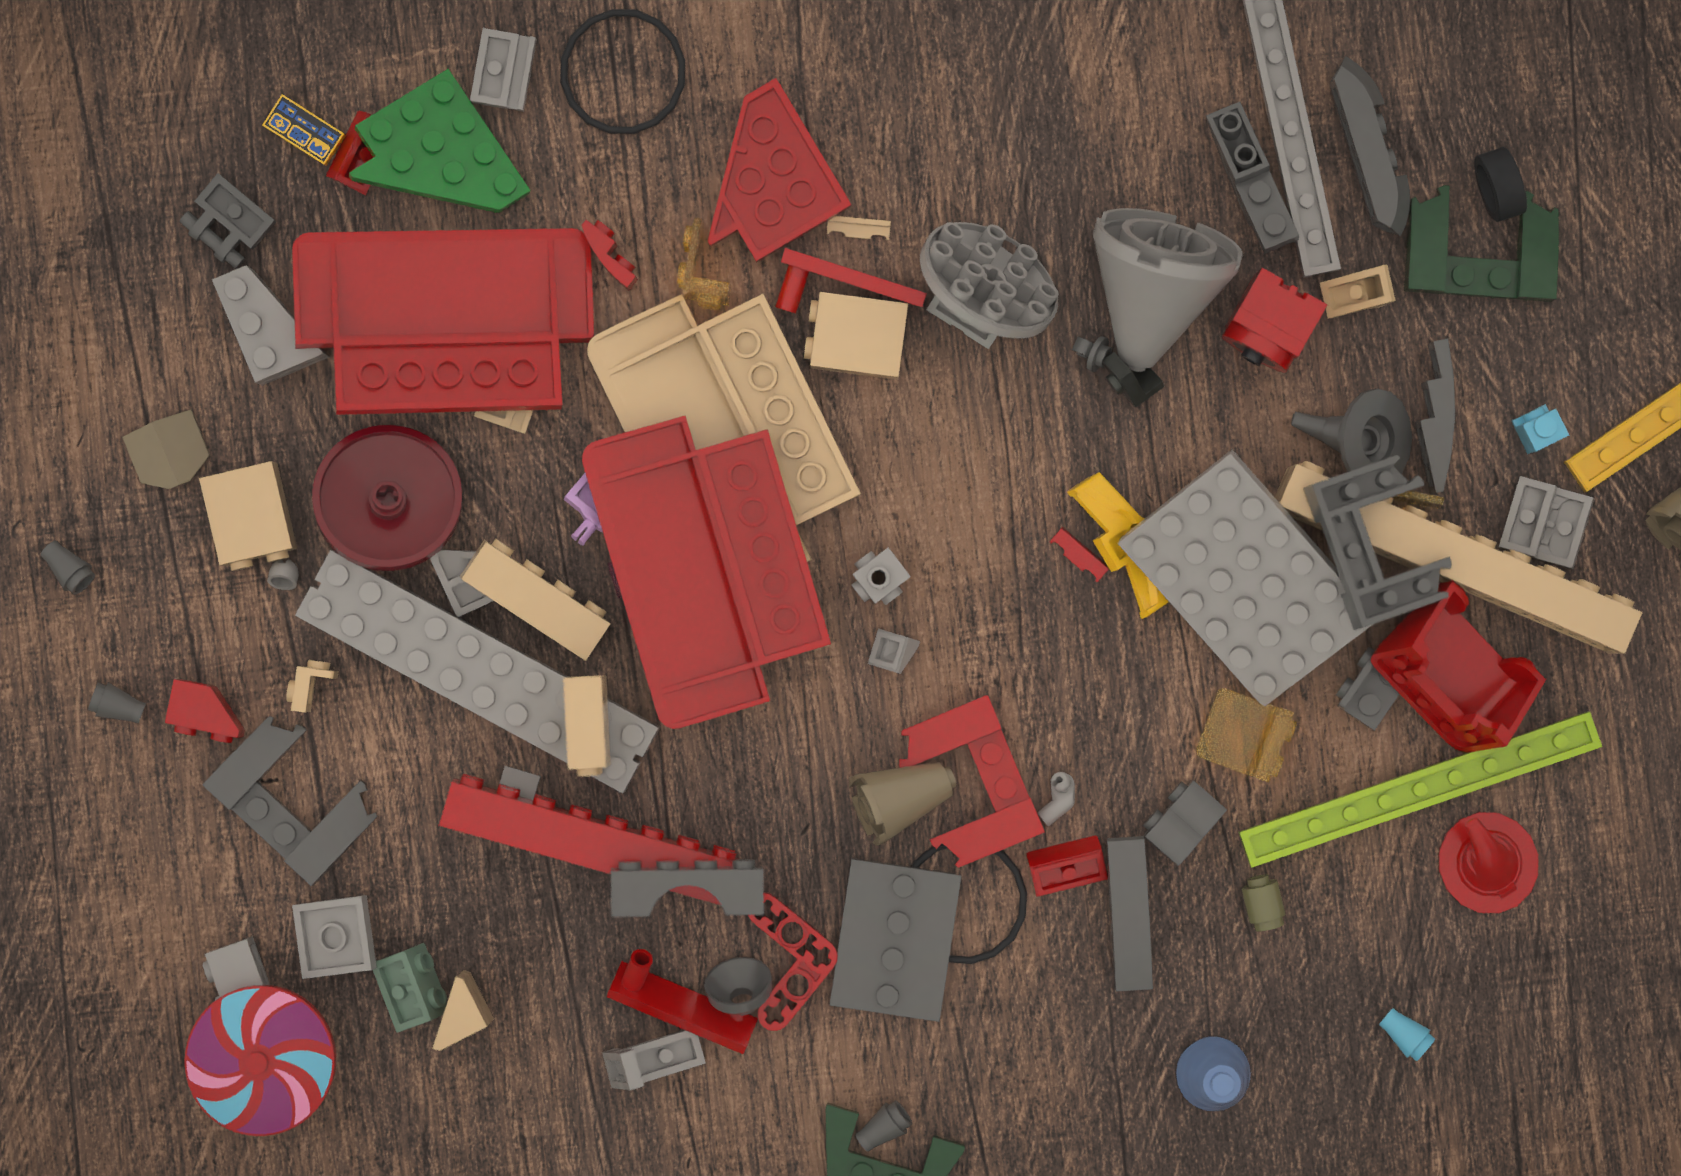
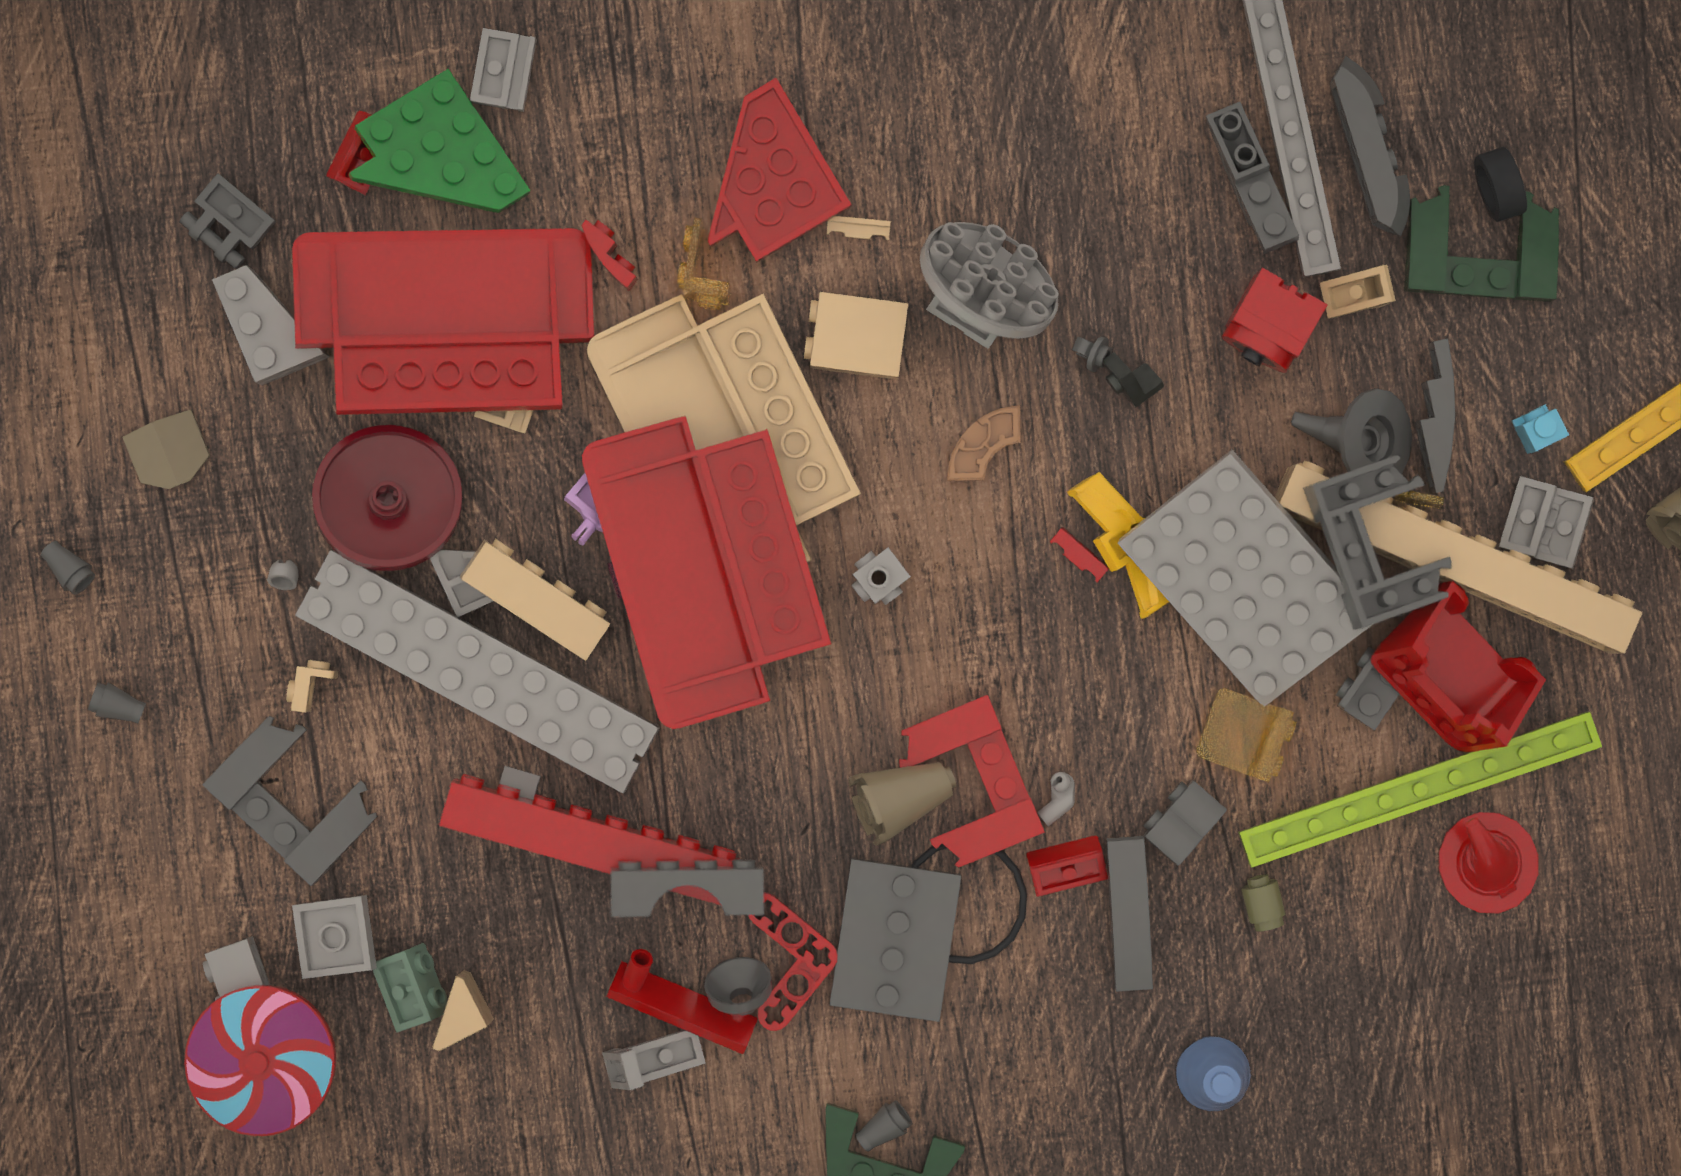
red slope [165,679,245,743] -> none
tan brick [199,461,297,571] -> none
tile [262,94,346,166] -> none
black piece [560,9,686,134] -> none
tan brick [563,675,611,776] -> none
red piece [775,248,927,313] -> none
light grey slope [867,629,920,674] -> none
light grey cone [1093,208,1243,372] -> none
medium azure cone [1379,1008,1435,1061] -> none
none -> medium nougat tile [947,406,1021,481]

